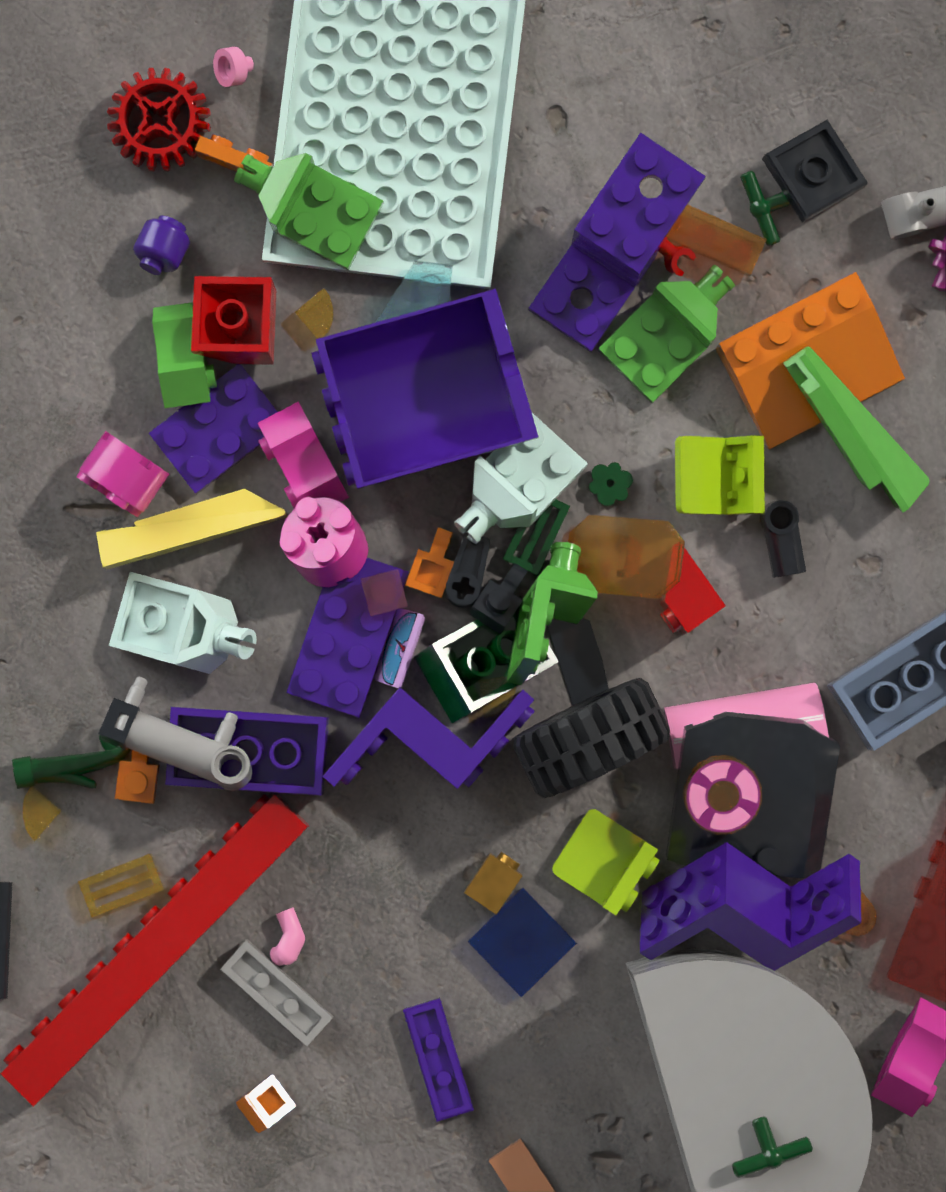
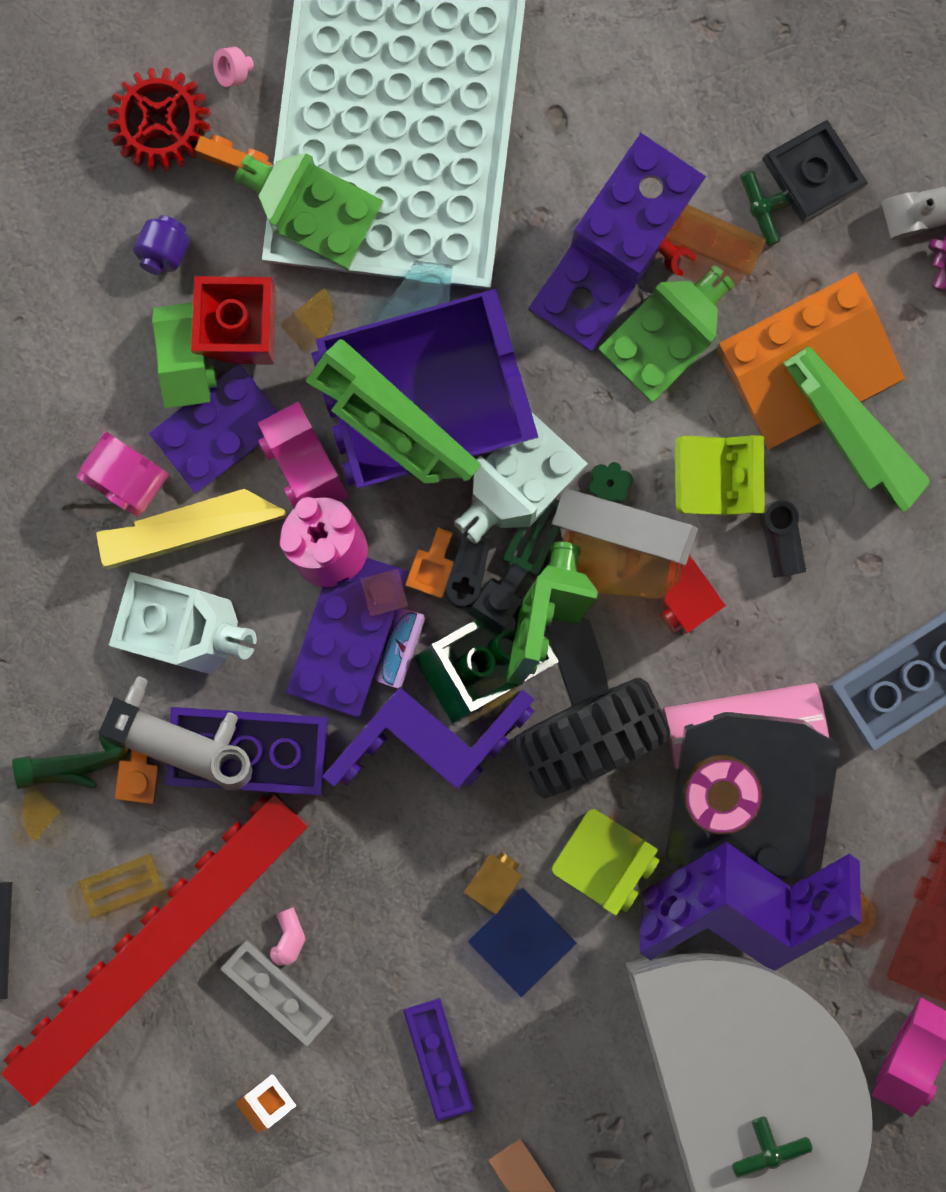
none -> bright green wedge [306,339,481,483]
none -> light grey tile [552,488,699,565]

